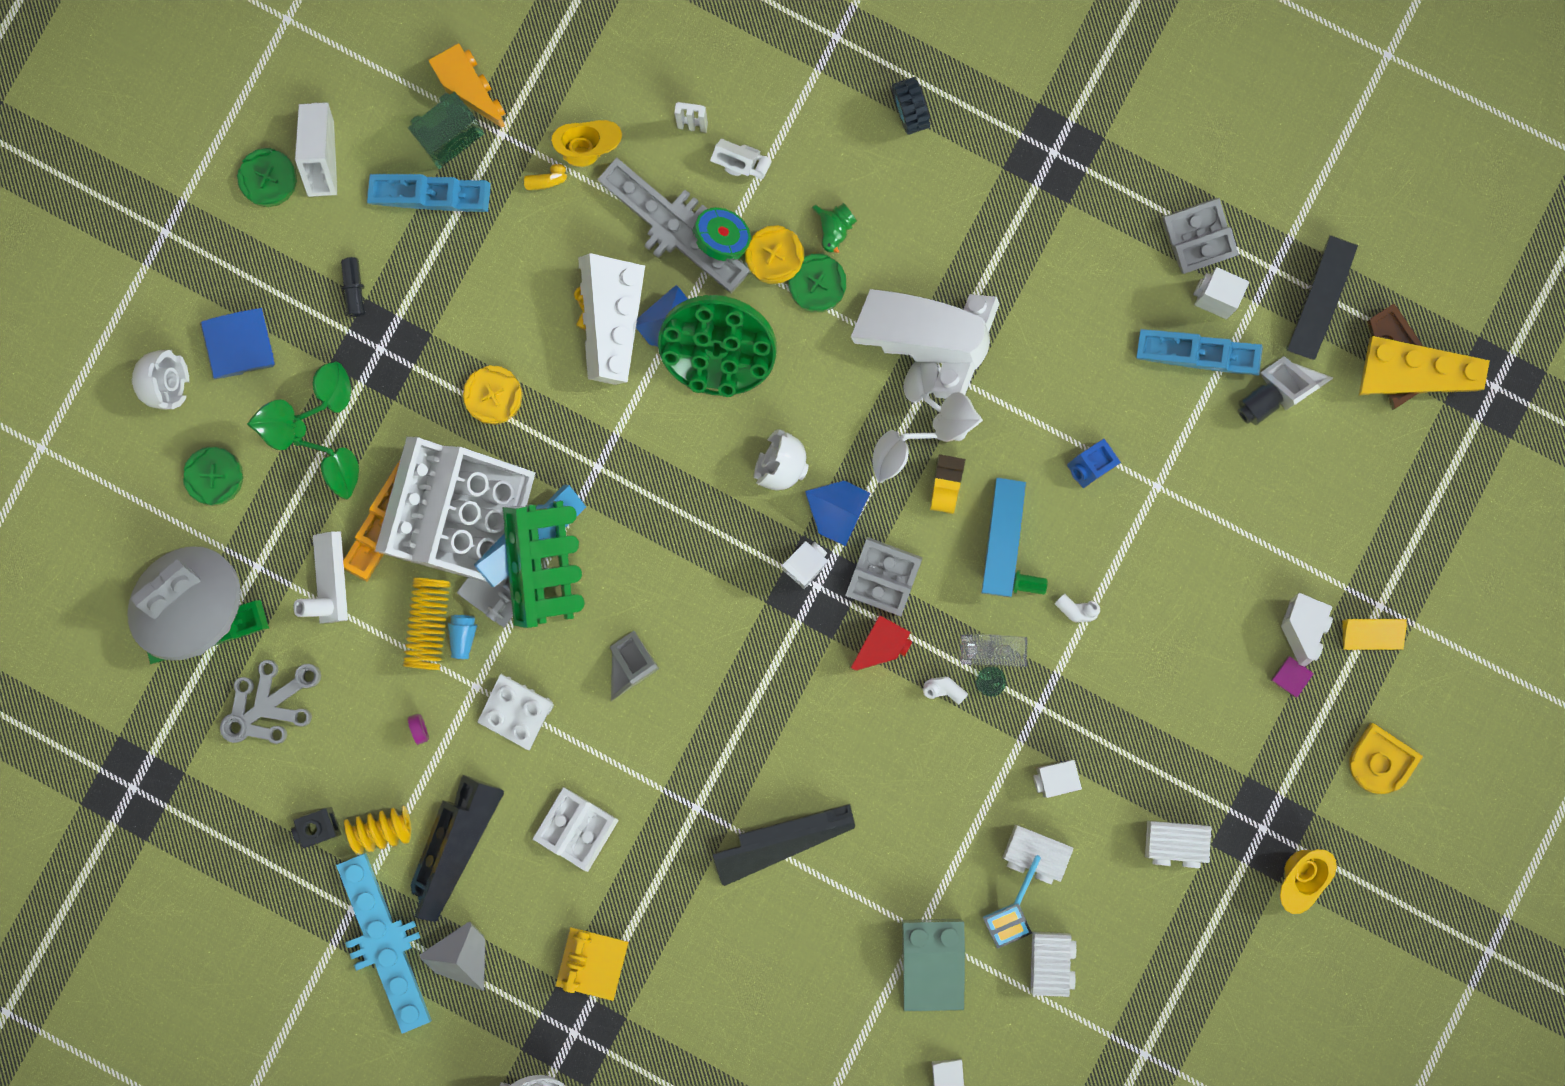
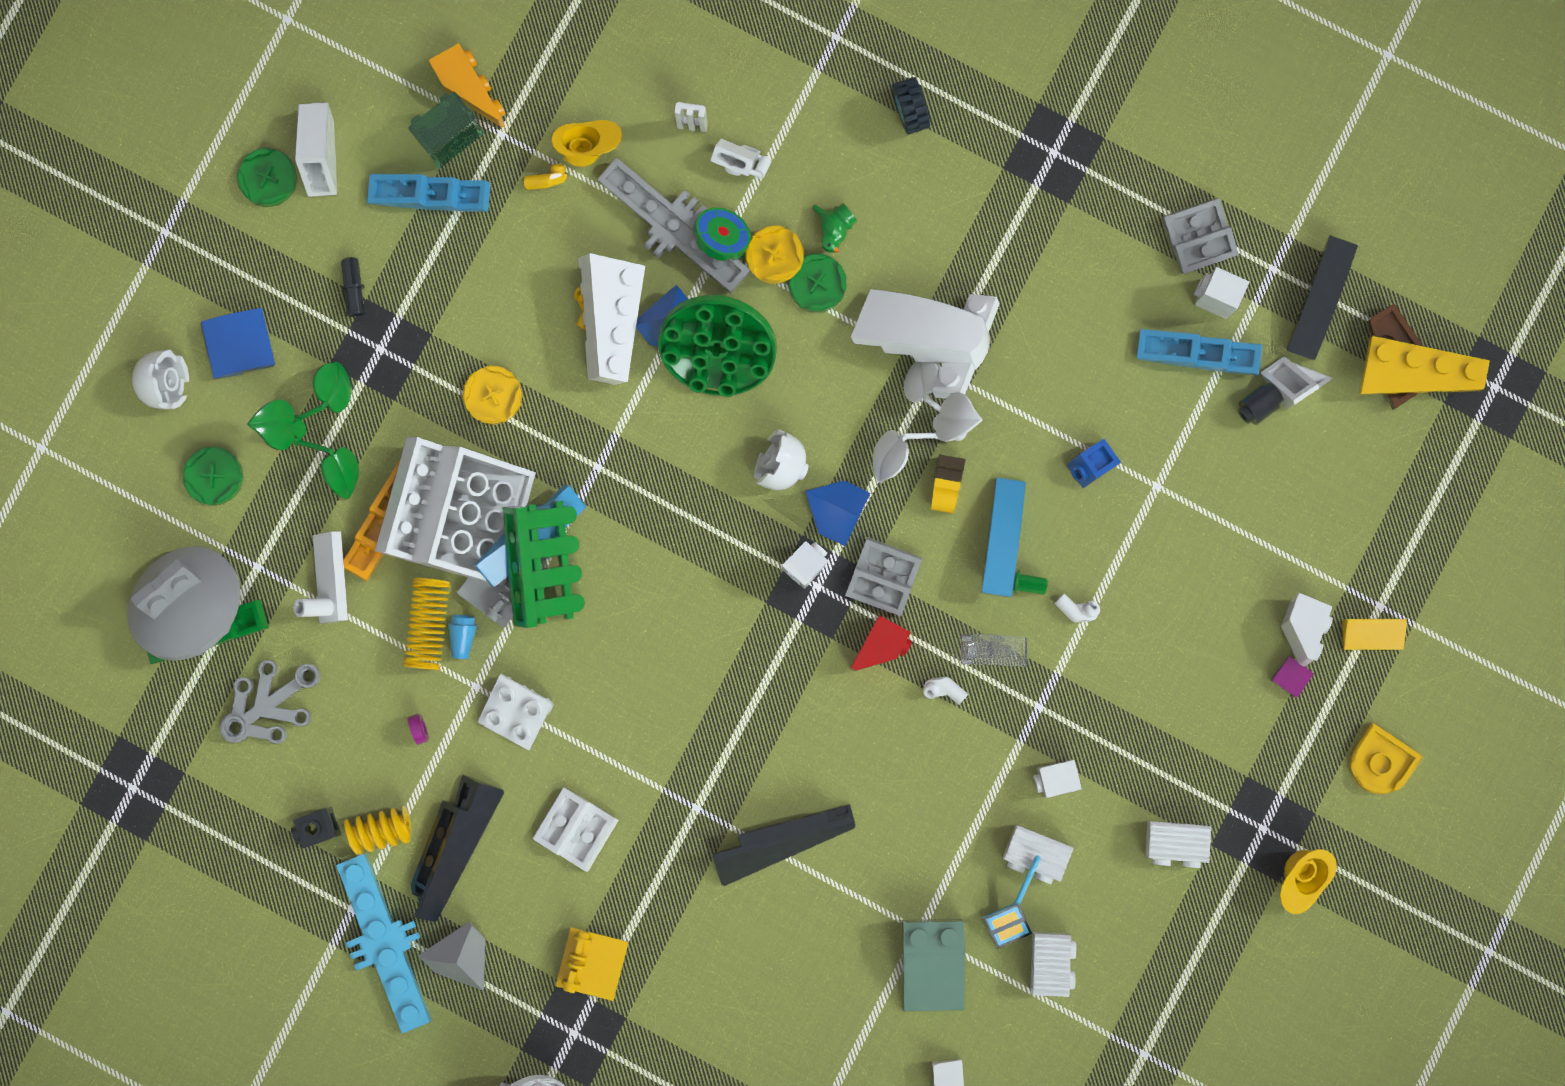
light grey slope [610,631,660,701] -> none
clear green tile [976,667,1006,697] -> none

